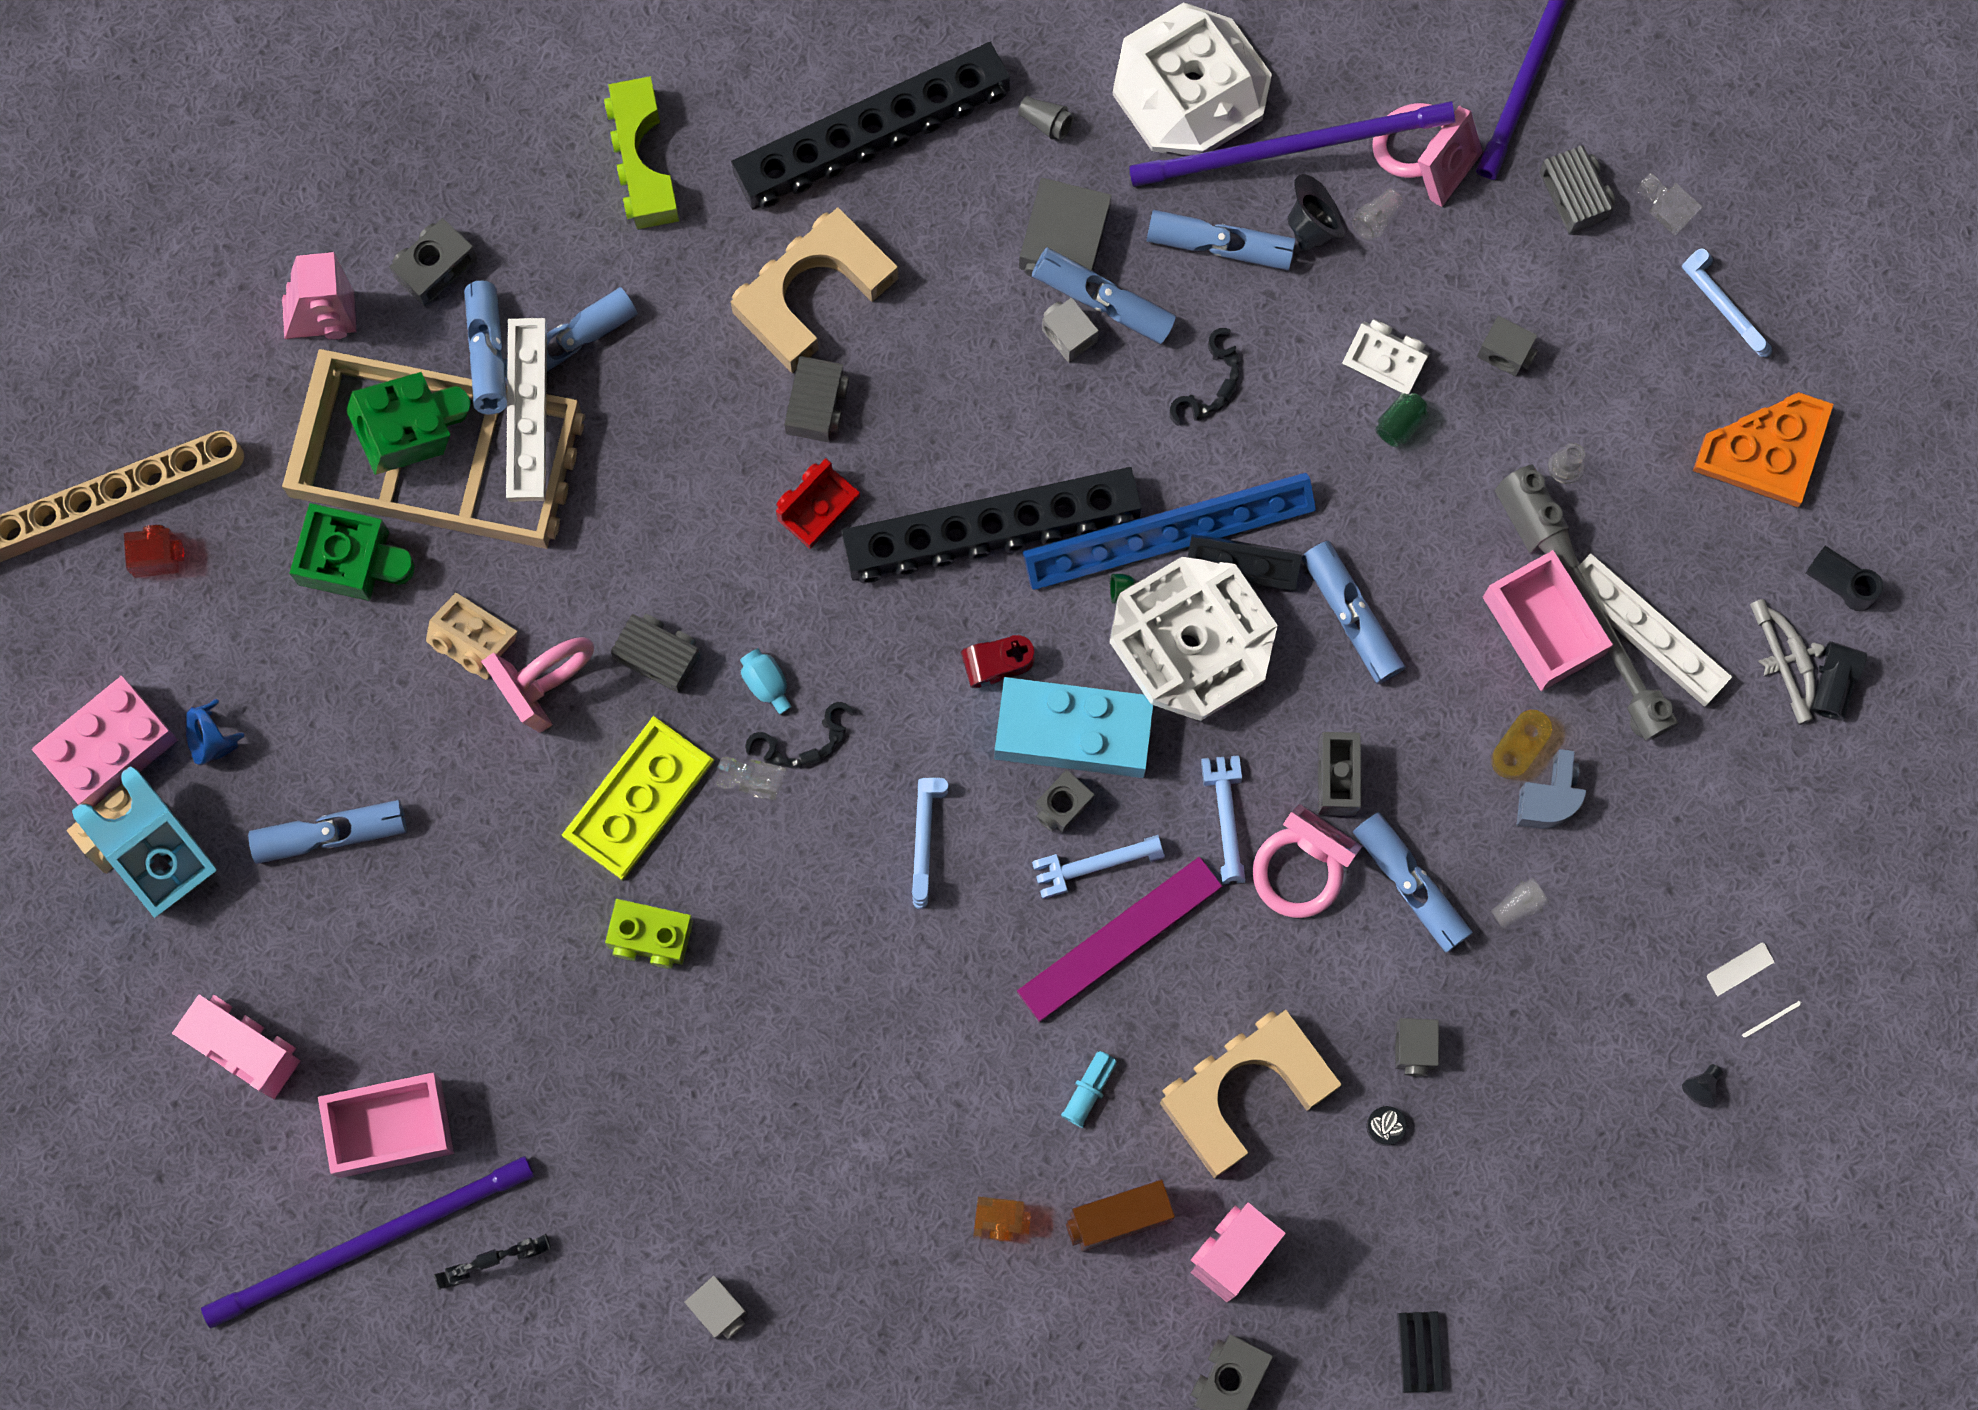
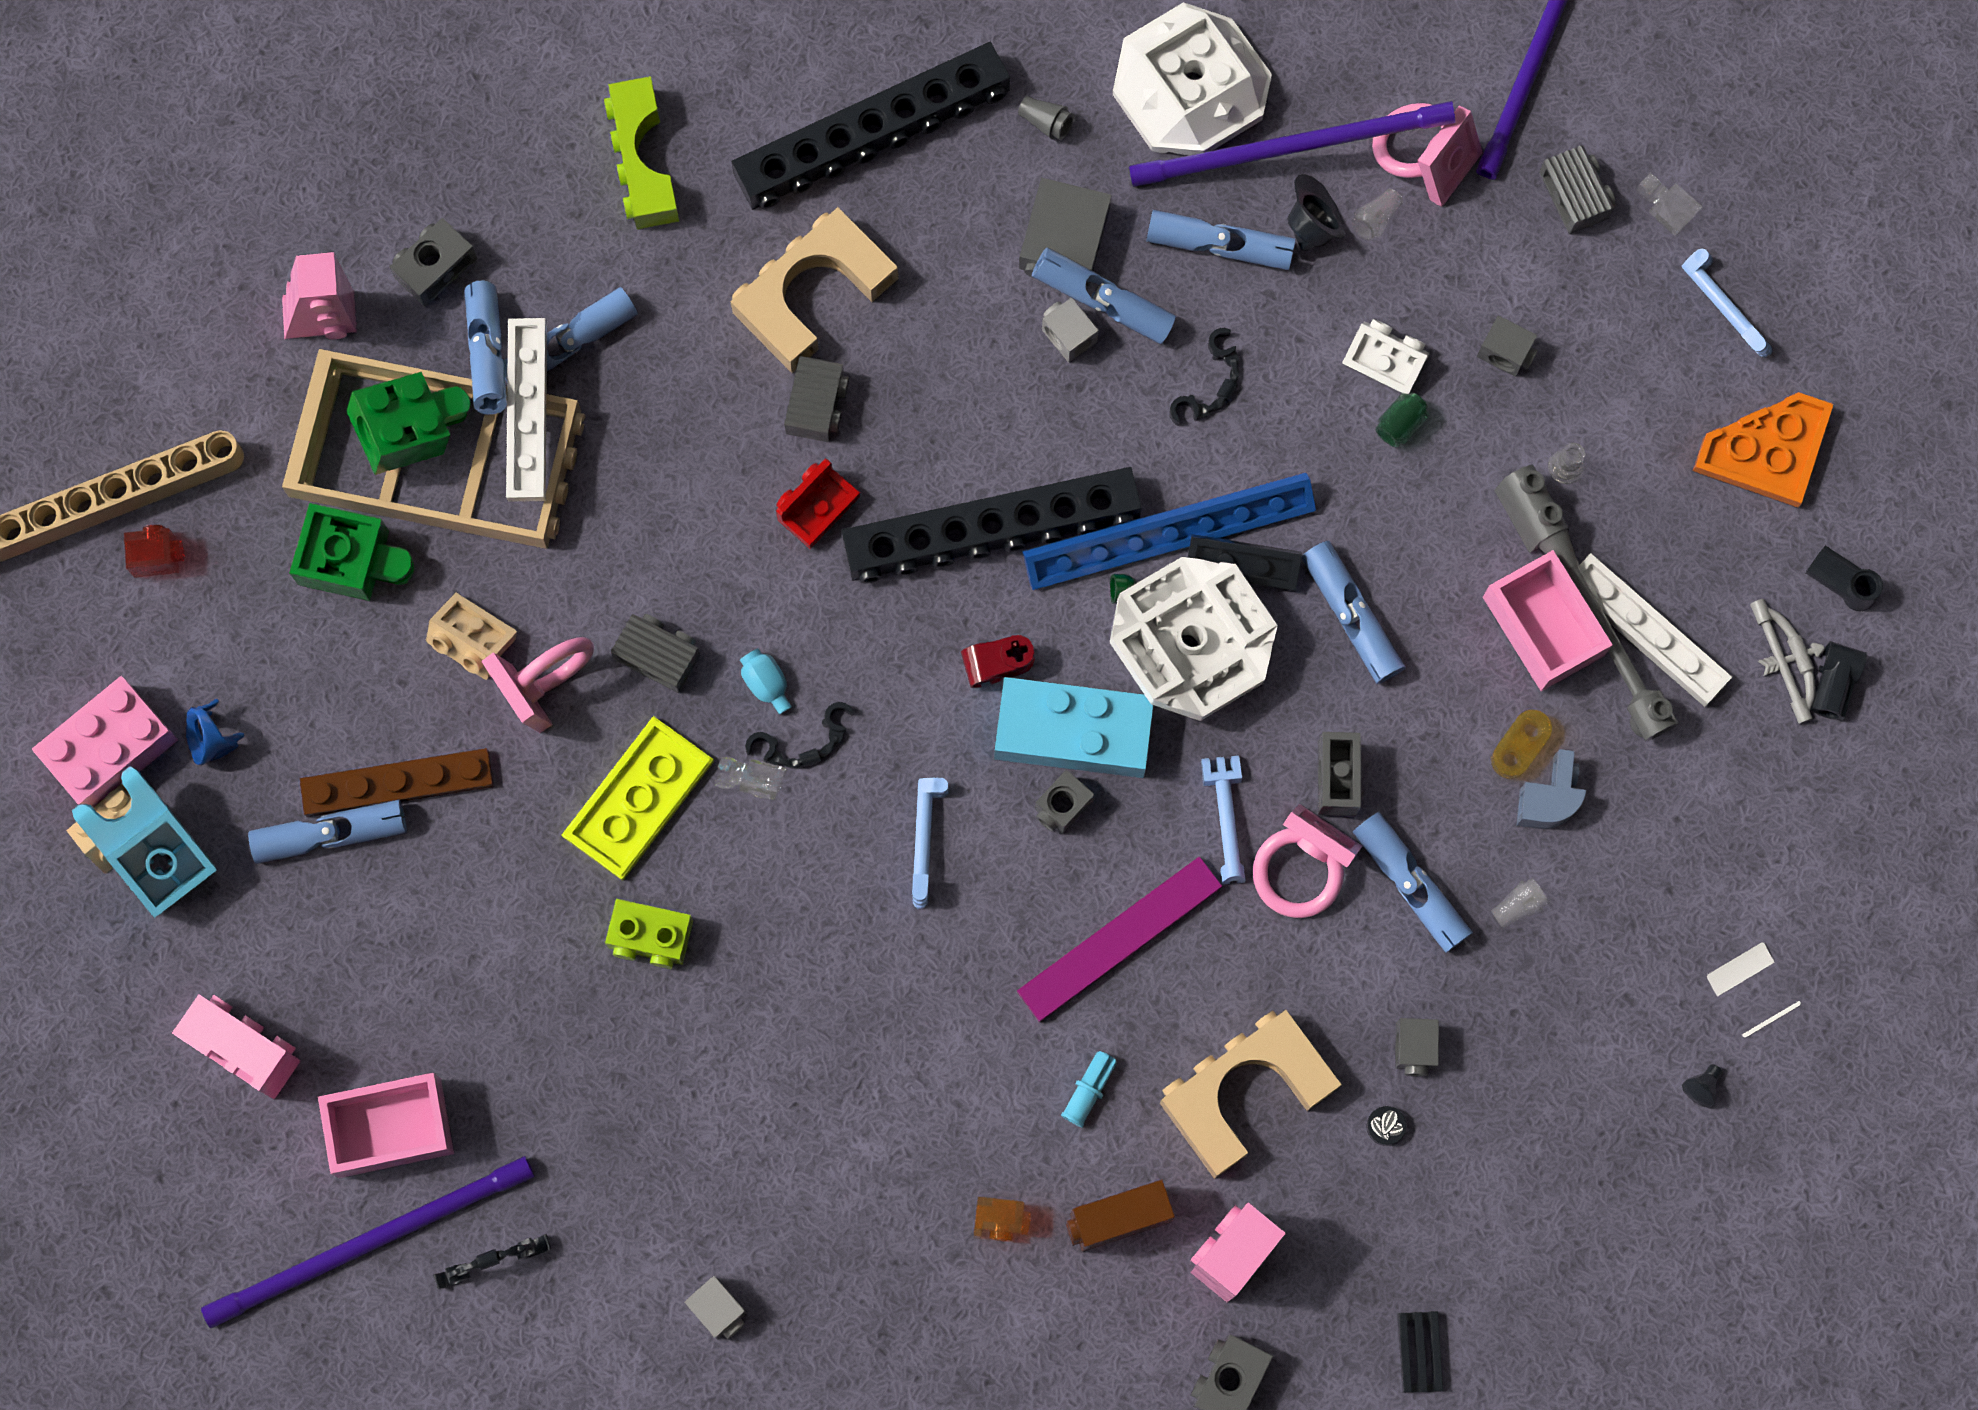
light blue hinge [1032,835,1165,899] -> none
none -> reddish brown plate [300,748,494,817]

